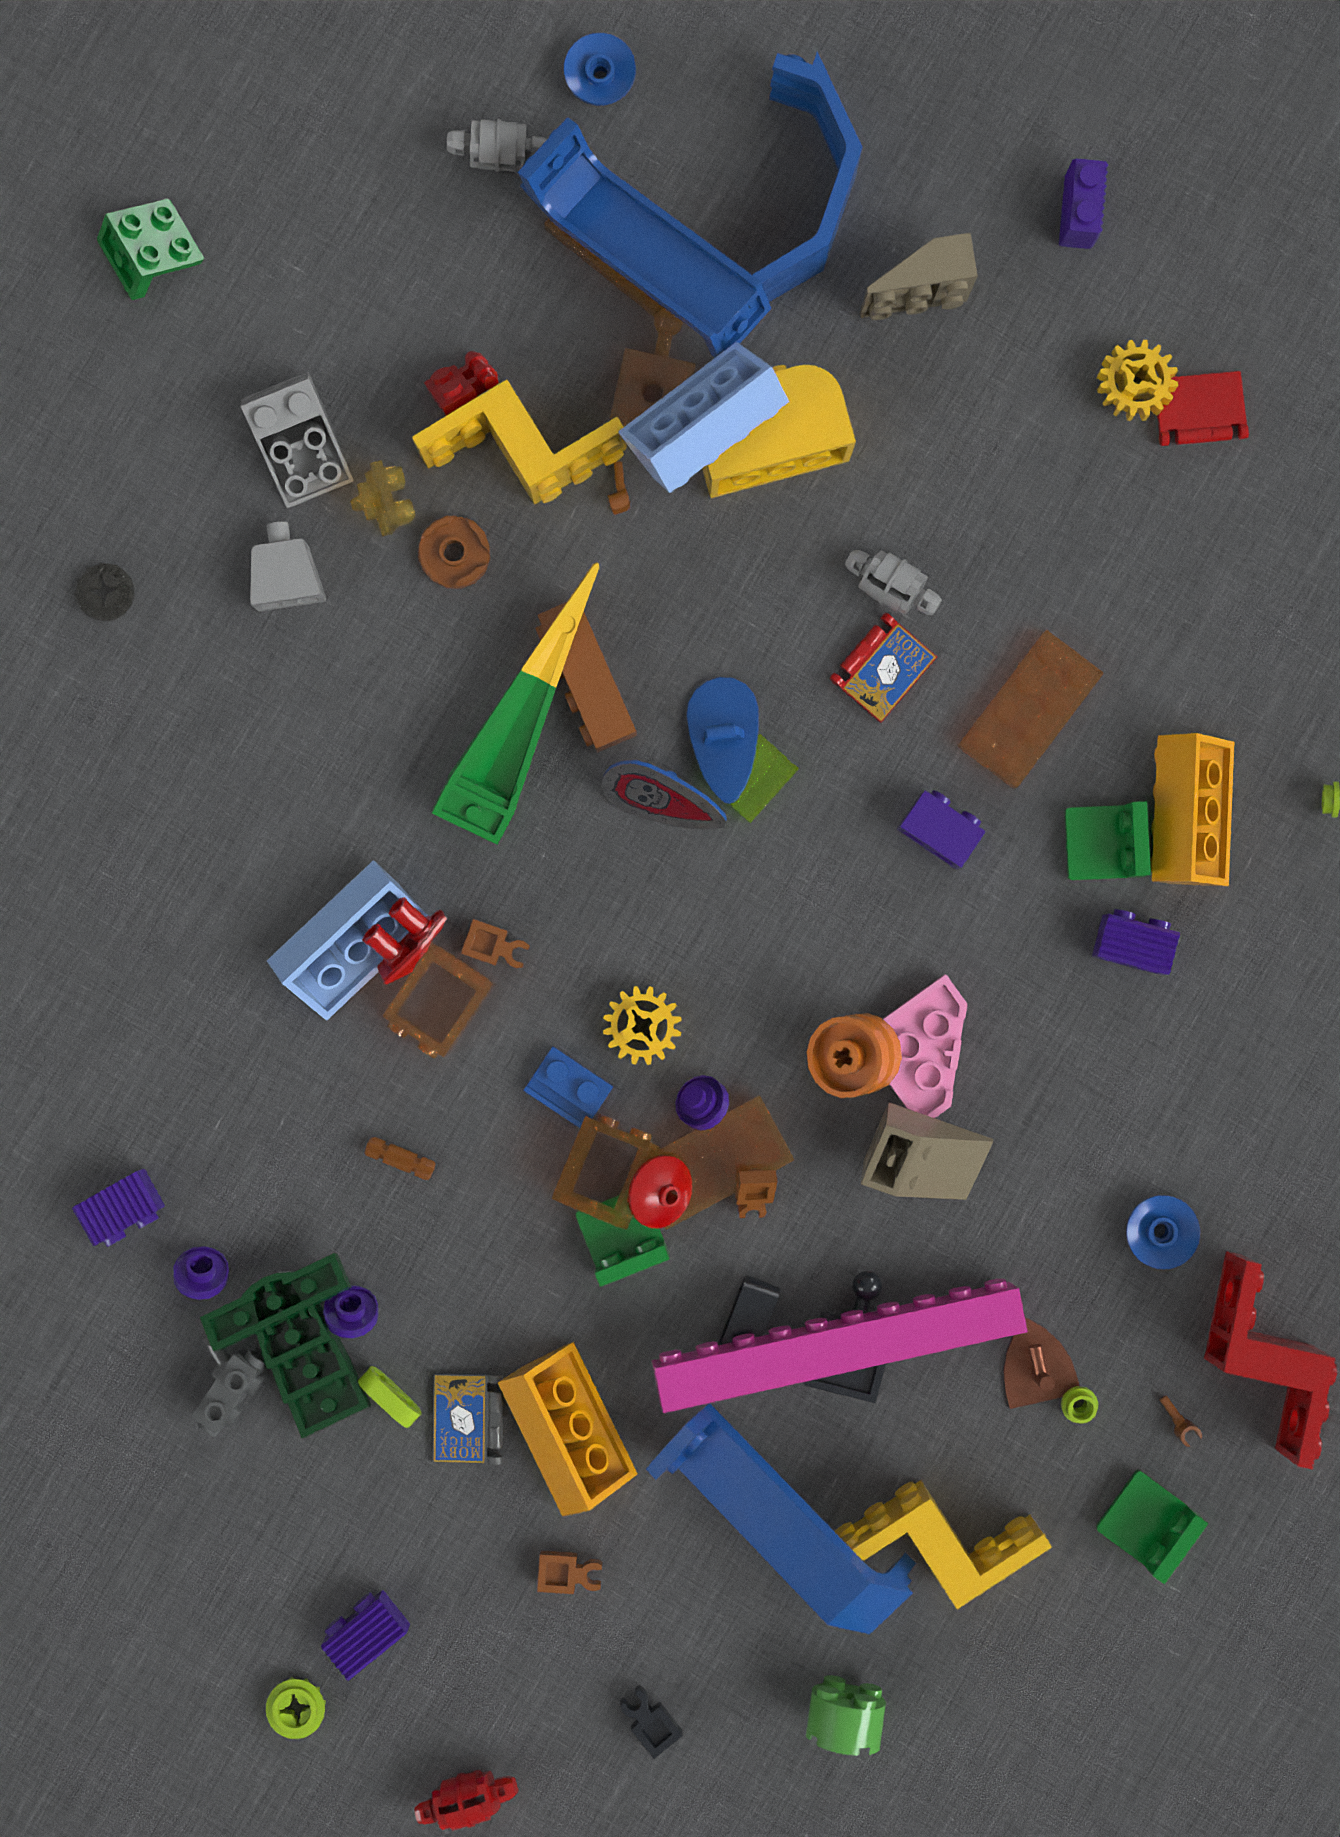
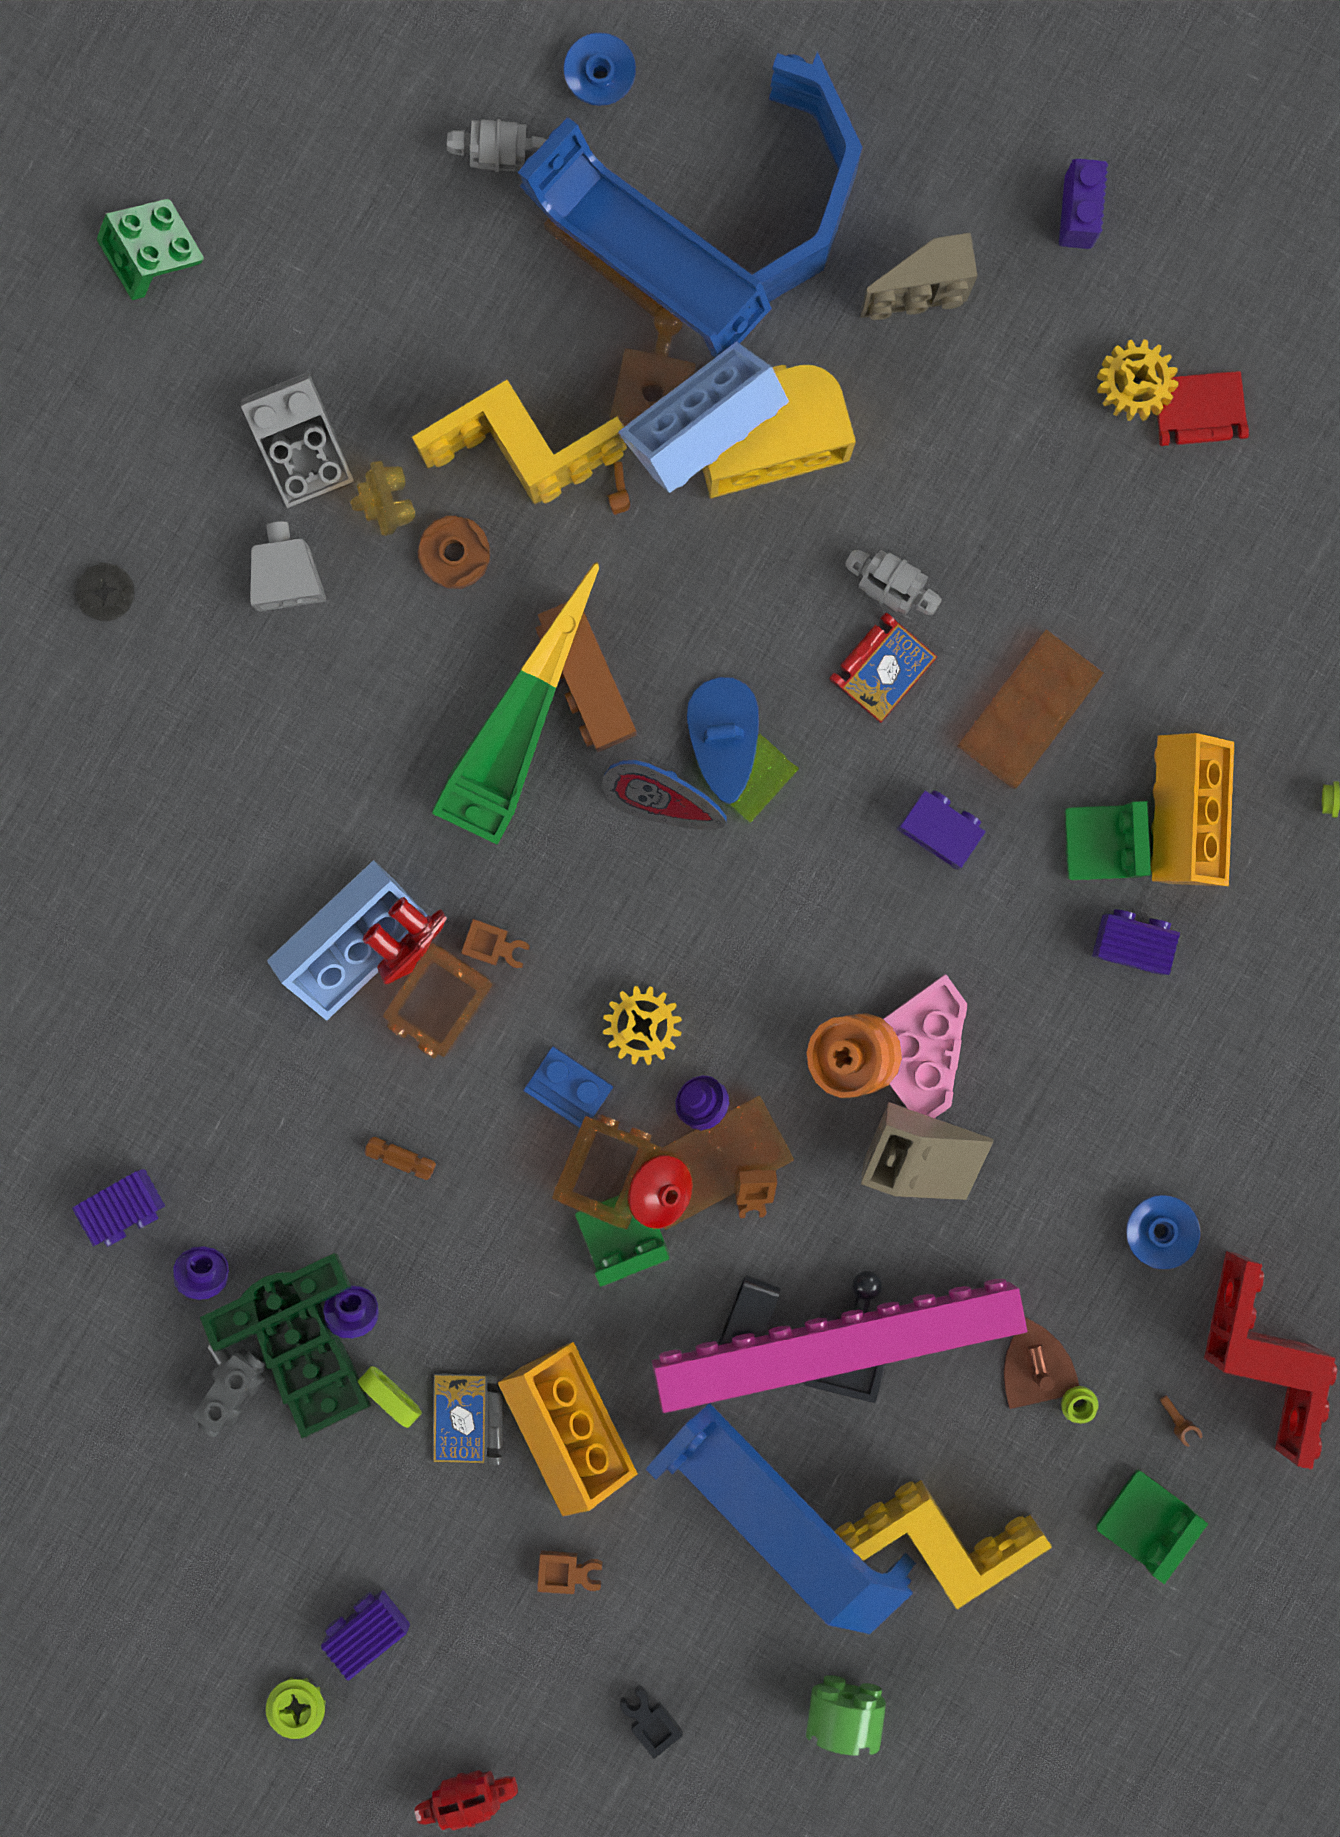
red plate [424,351,499,416] -> none

